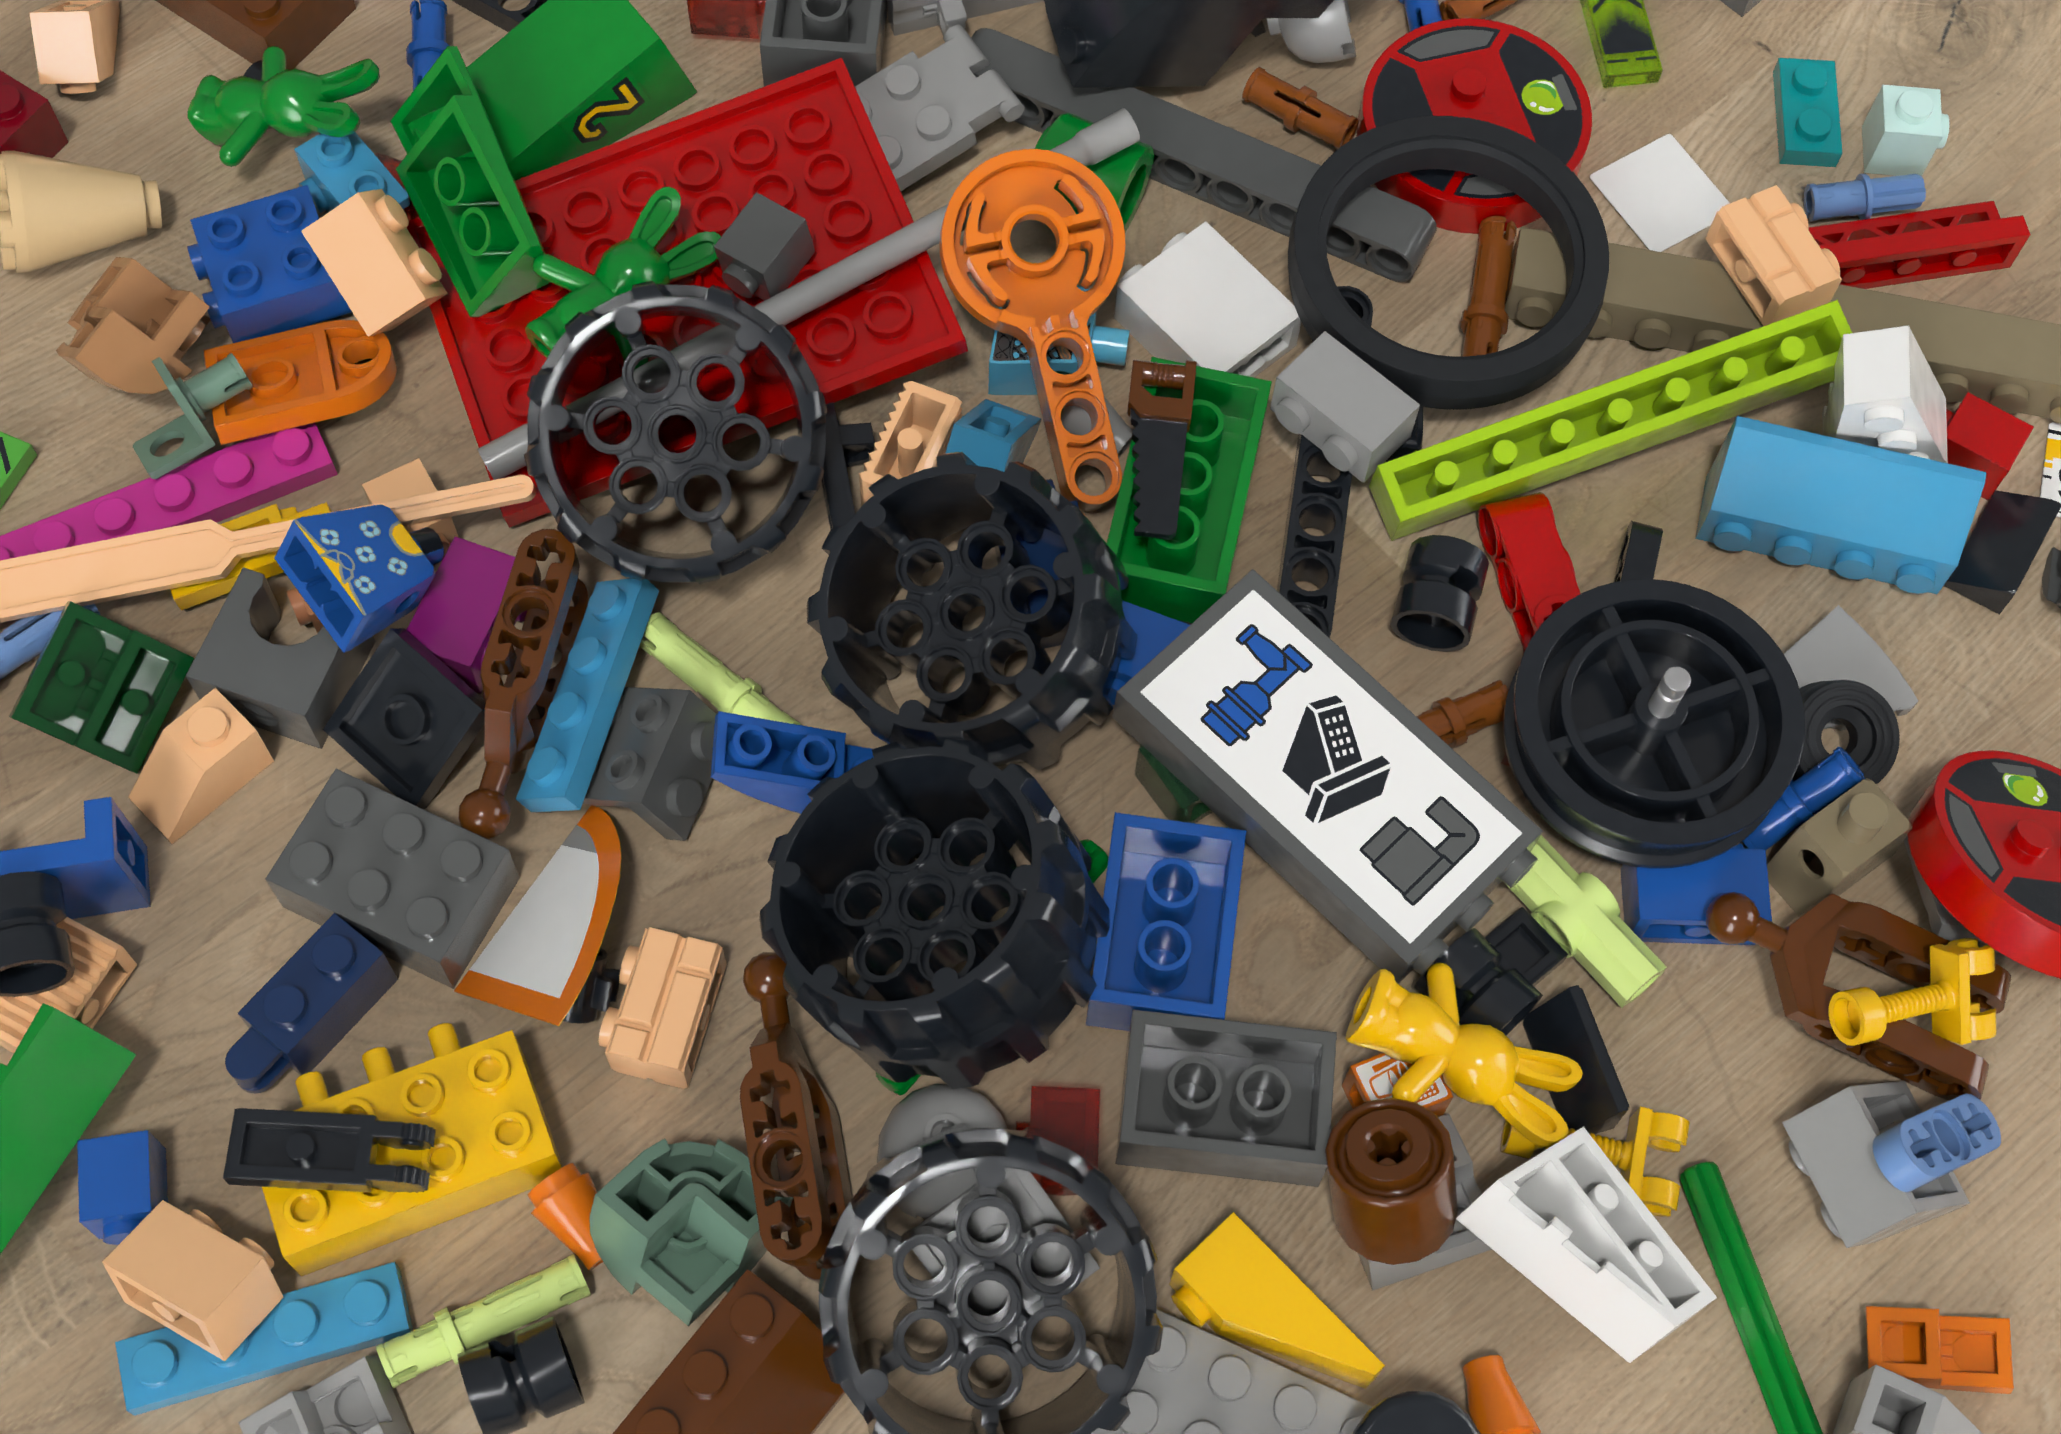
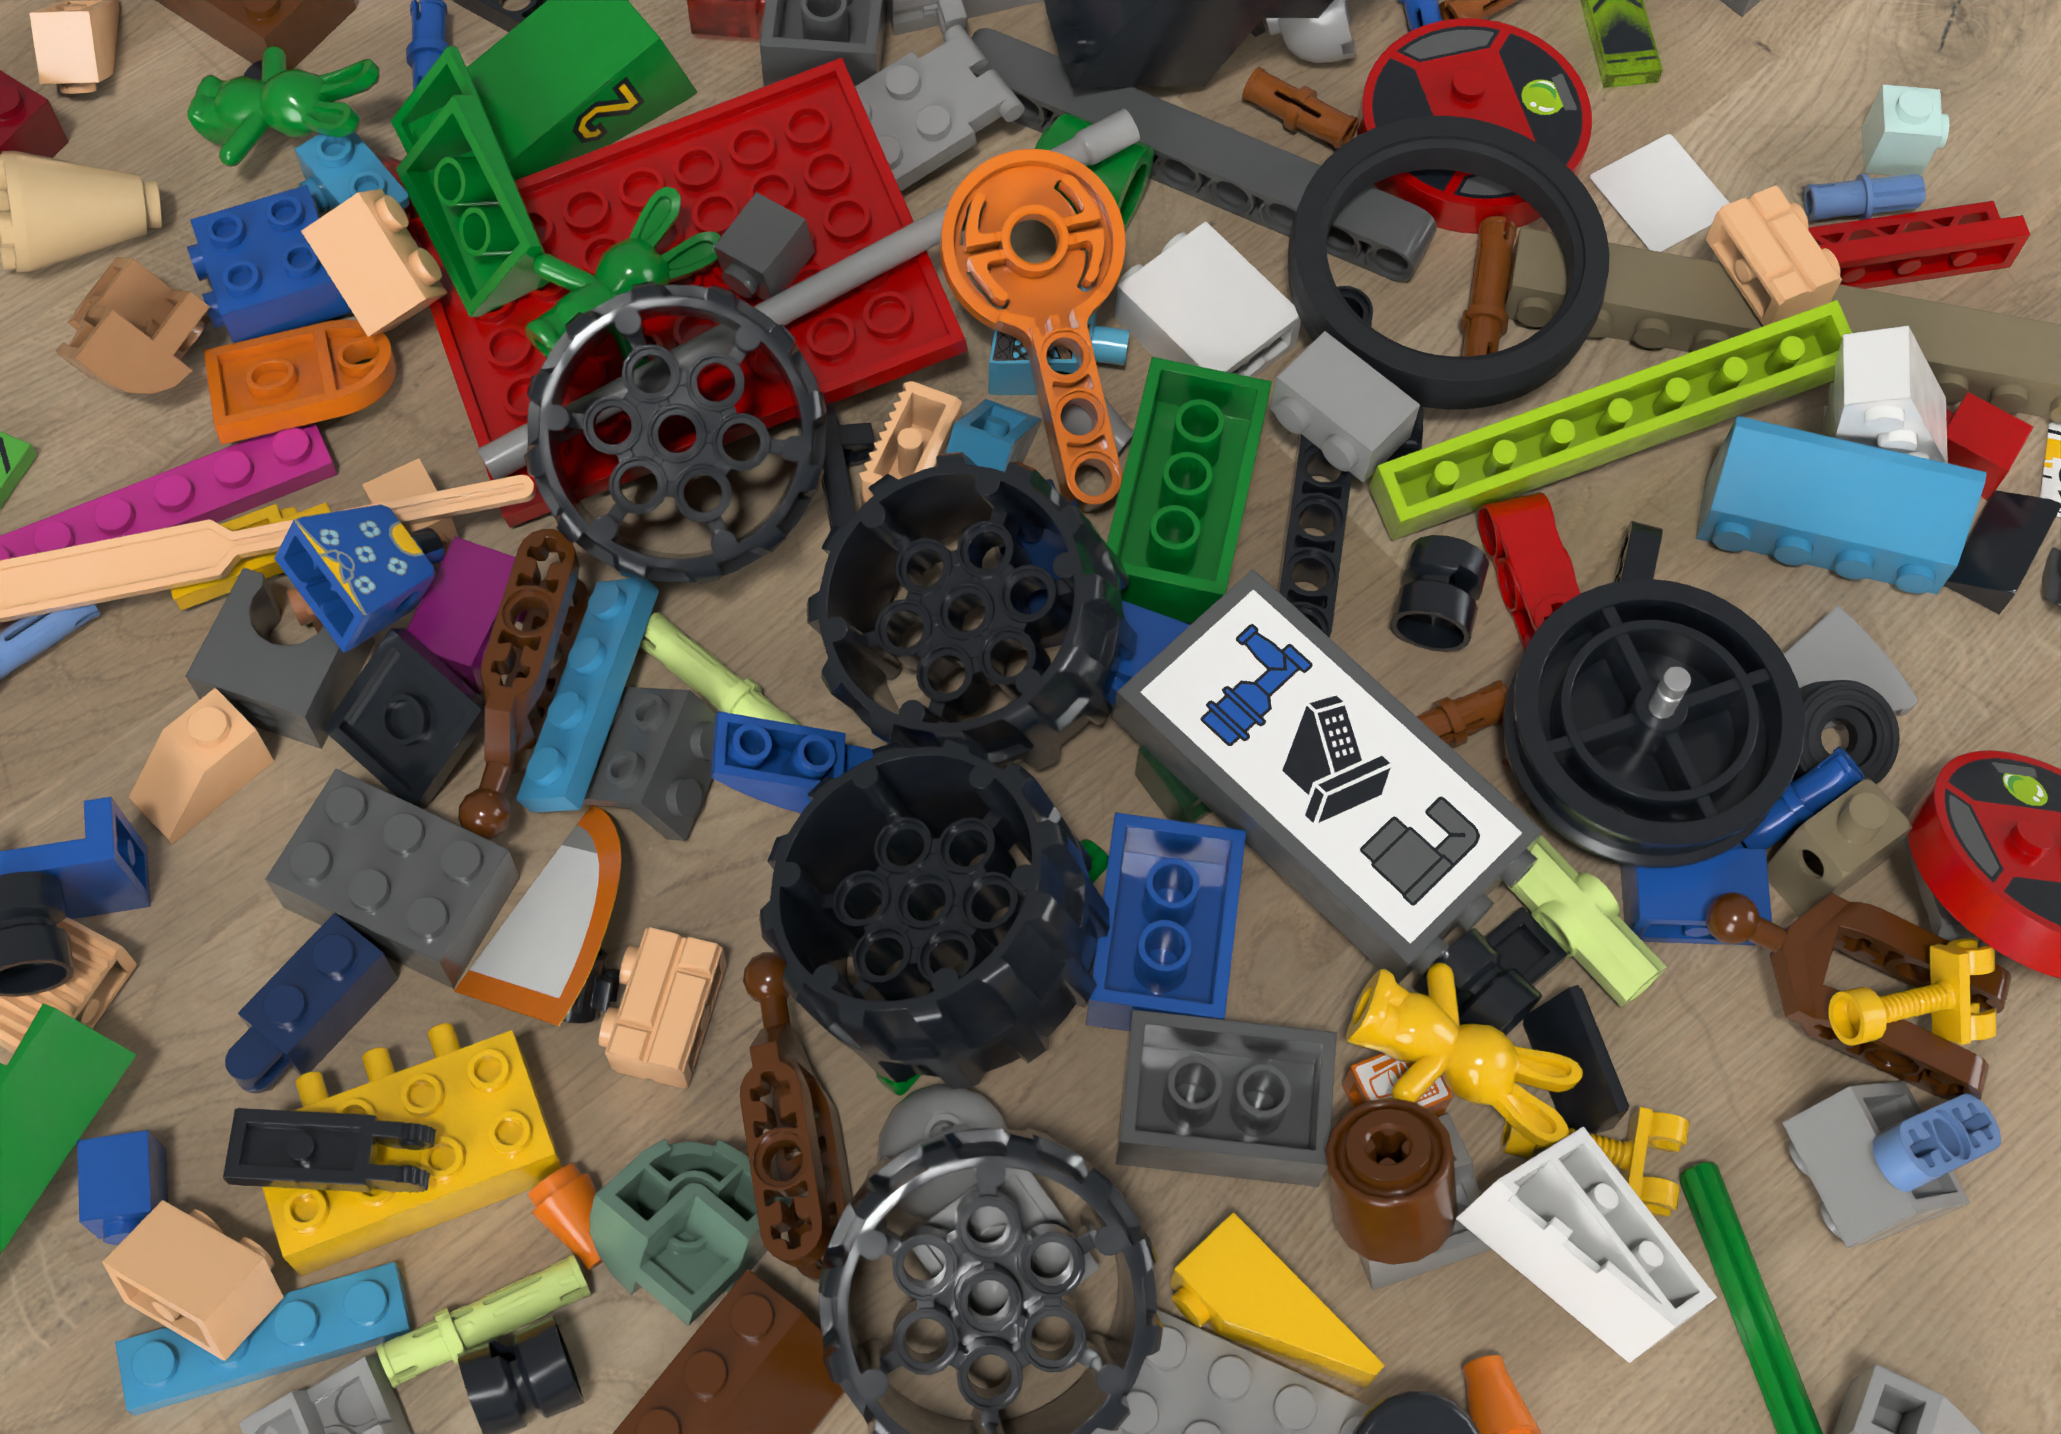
dark green slope [9,601,194,774] -> none
sand green bracket [133,353,253,479] -> none
clear red brick [1016,1086,1100,1196] -> none
black piece [1127,360,1197,539] -> none
teal plate [1773,58,1843,167] -> none
orange slope [1866,1306,2014,1394] -> none

